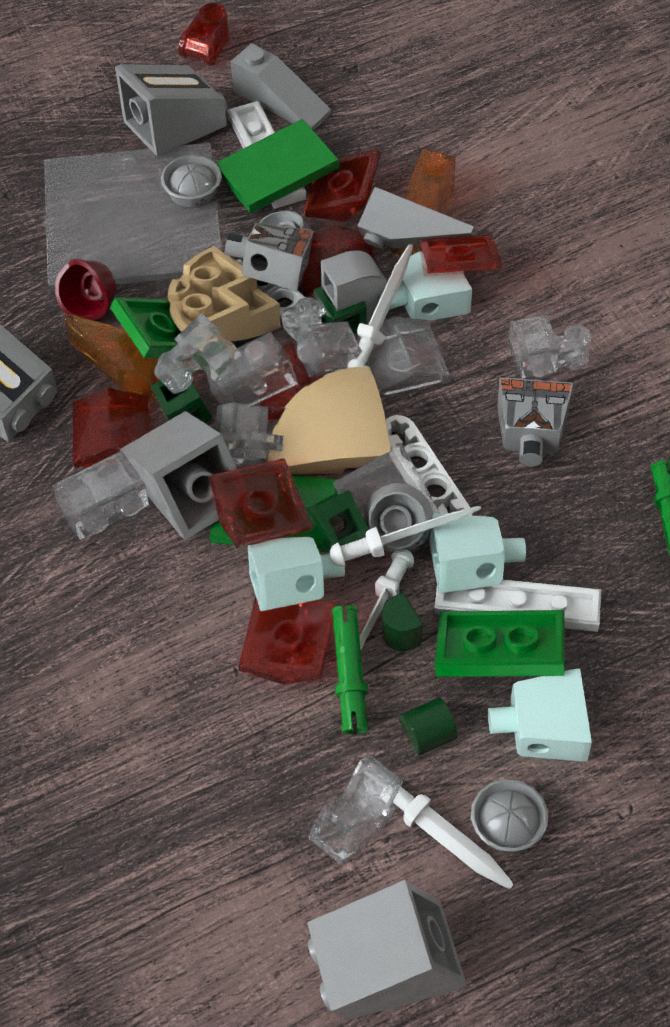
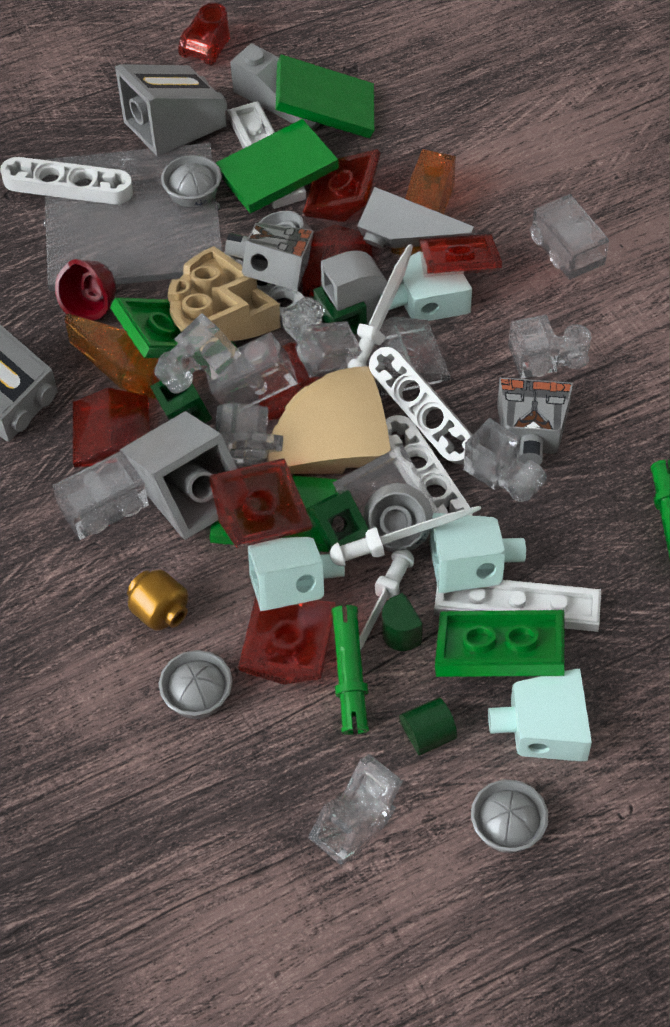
light grey slope [307,880,467,1019] -> none
white sword [374,773,513,889] -> none
none -> white beam [0,157,133,204]
none -> pearl gold head [127,569,189,631]
none -> light grey hat [158,650,233,719]
none -> green tile [275,54,375,138]
none -> white beam [369,347,478,465]
none -> clear brick [463,418,547,502]
none -> clear brick [530,194,609,280]

